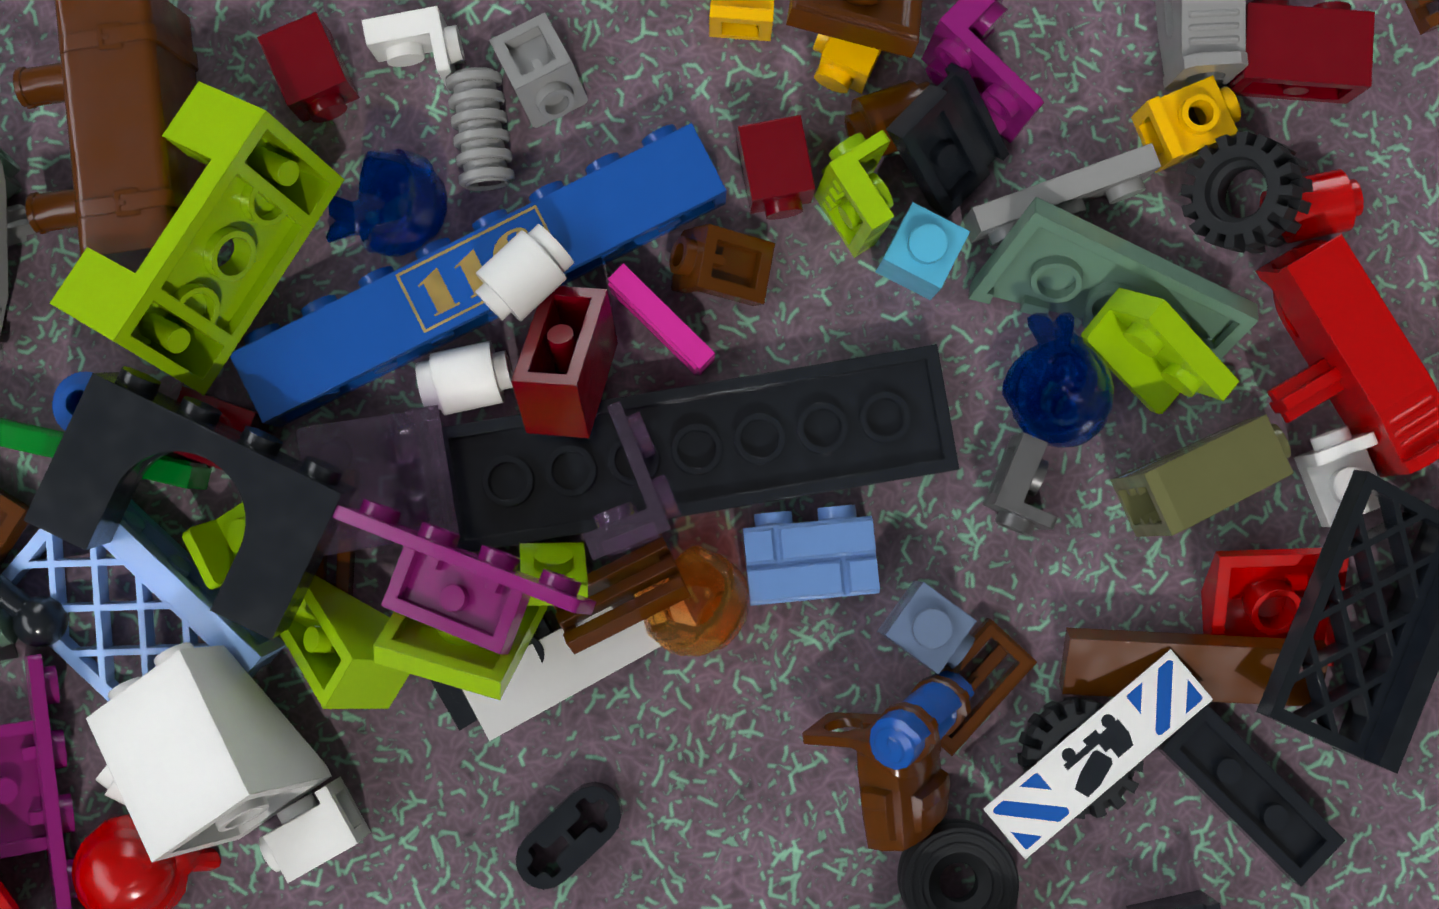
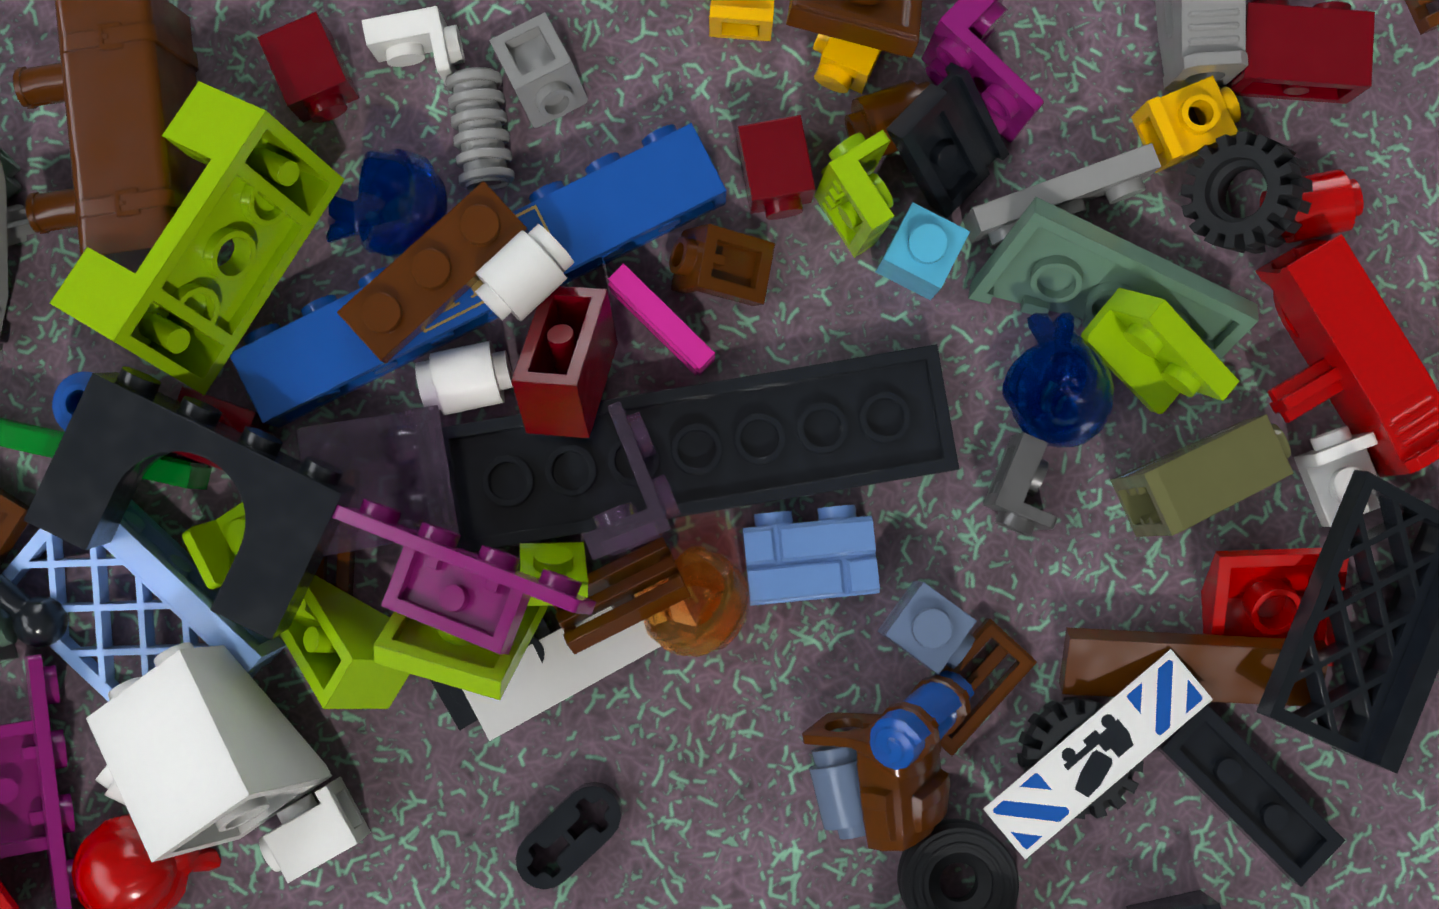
none -> reddish brown plate [337,181,529,364]
none -> sand blue brick [809,746,866,840]

